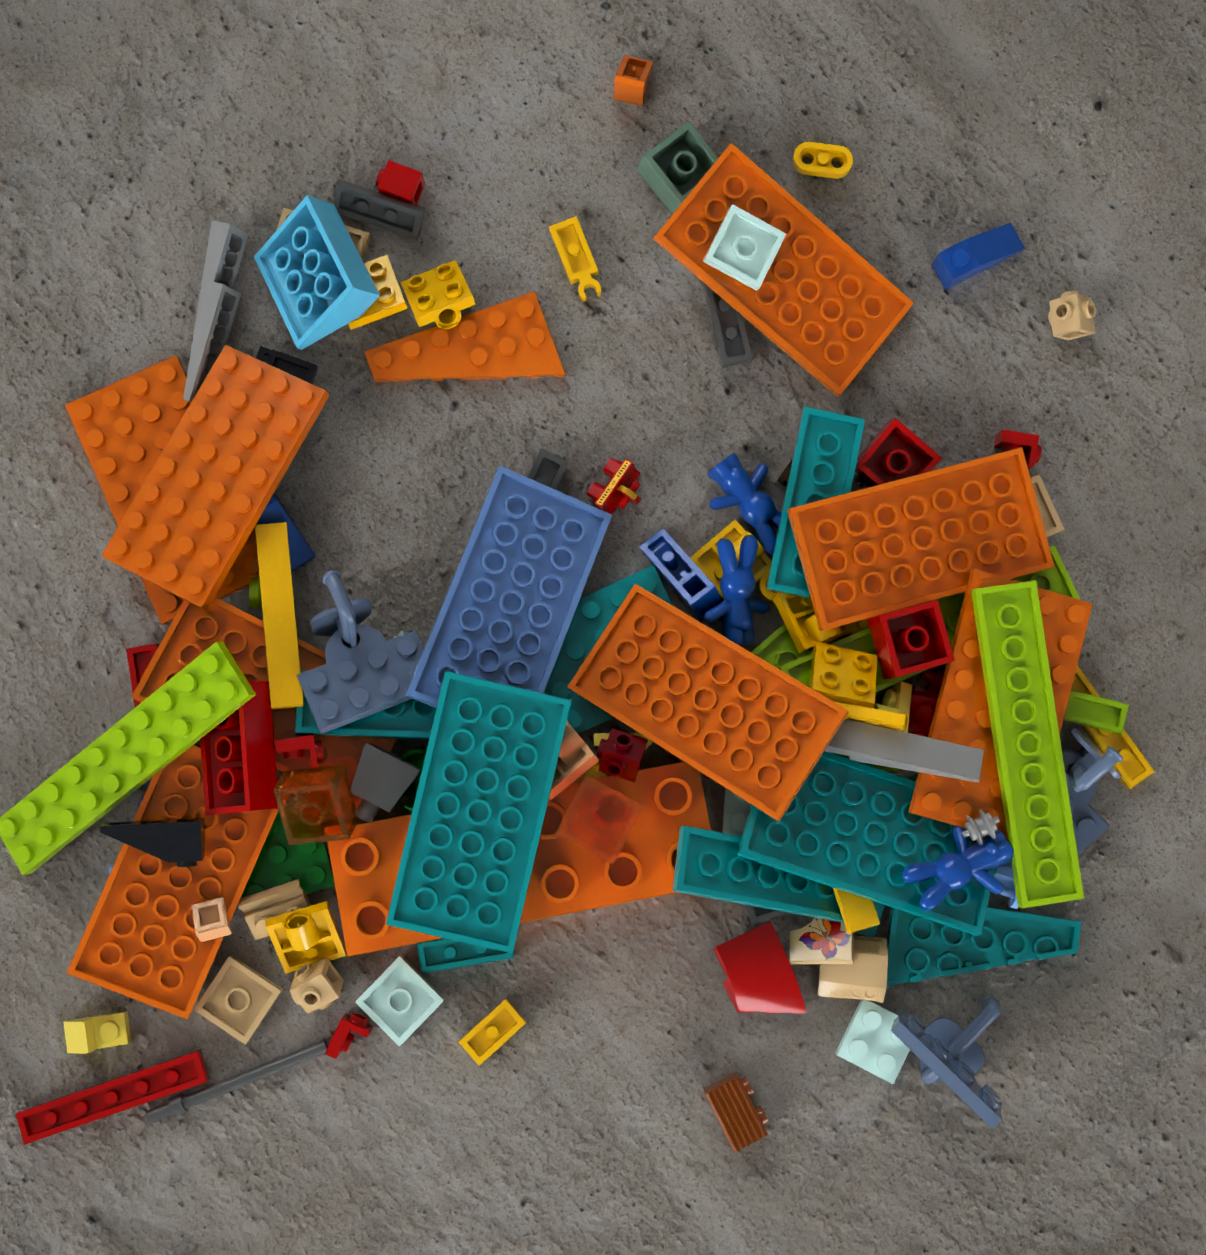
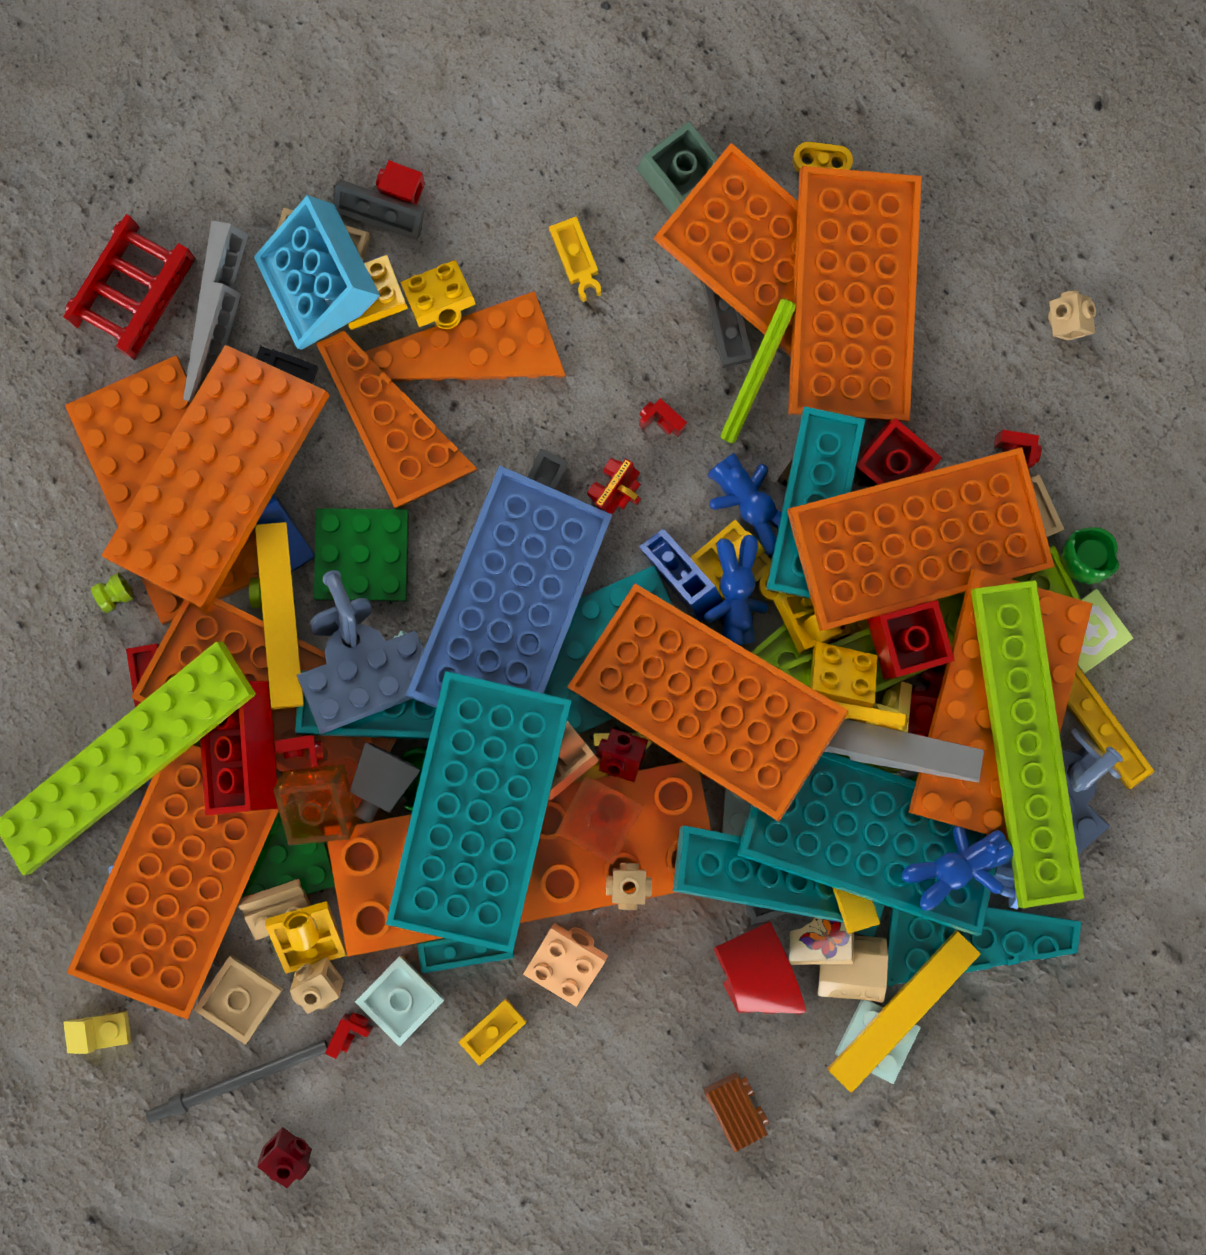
red plate [15,1049,210,1145] -> none
black slope [100,818,205,867] -> none
light nougat slope [191,897,232,942] -> none
orange slope [614,55,653,106] -> none
light aqua plate [703,204,786,291] -> none
sand blue plate [891,997,1002,1129] -> none
blue slope [931,223,1025,290] -> none
light grey wheel [962,809,1000,845] -> none
lime tile [1063,690,1129,735] -> none
none -> red fence [63,214,196,360]
none -> lime wheel [90,572,135,614]
none -> dark red brick [257,1127,312,1188]
none -> green plate [314,508,409,602]
none -> orange wing [316,331,478,509]
none -> light nougat plate [523,923,608,1007]
none -> tan brick [606,863,652,910]
none -> red bracket [639,398,687,437]
none -> lime axle [720,299,796,444]
none -> orange plate [788,166,922,422]
none -> yellow tile [827,930,981,1093]
none -> green piece [1061,527,1120,585]
none -> yellowish green tile [1078,589,1134,674]

